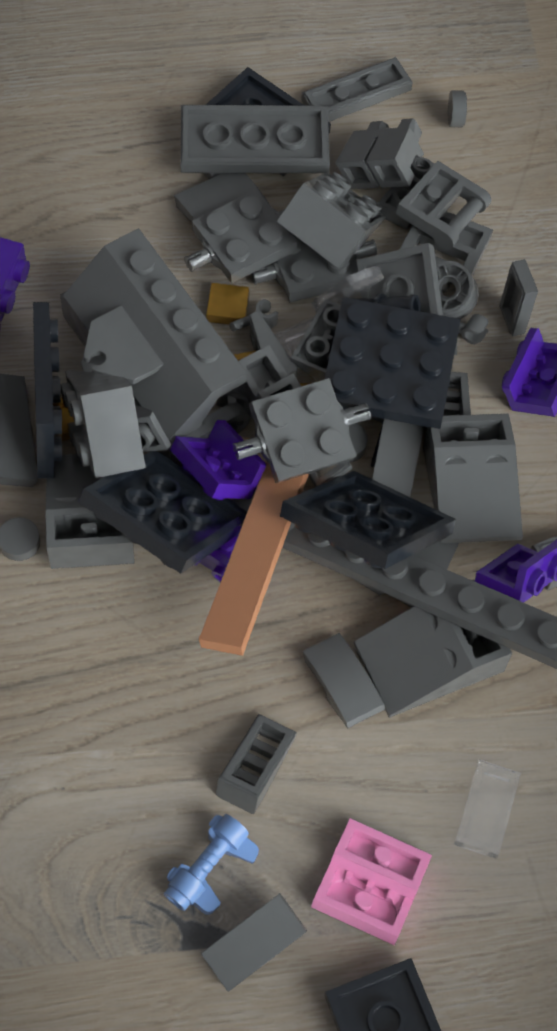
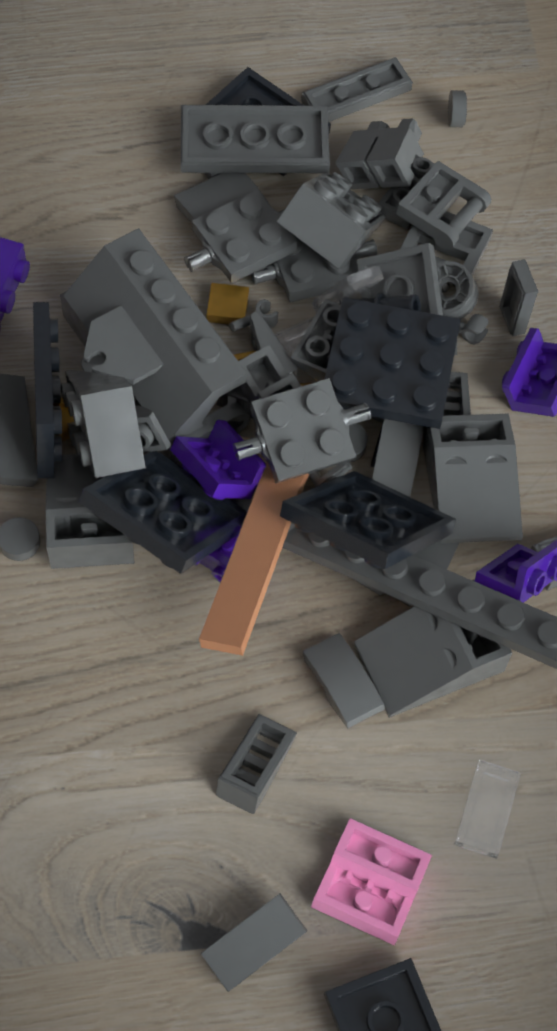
medium blue piece [163,814,259,915] -> none

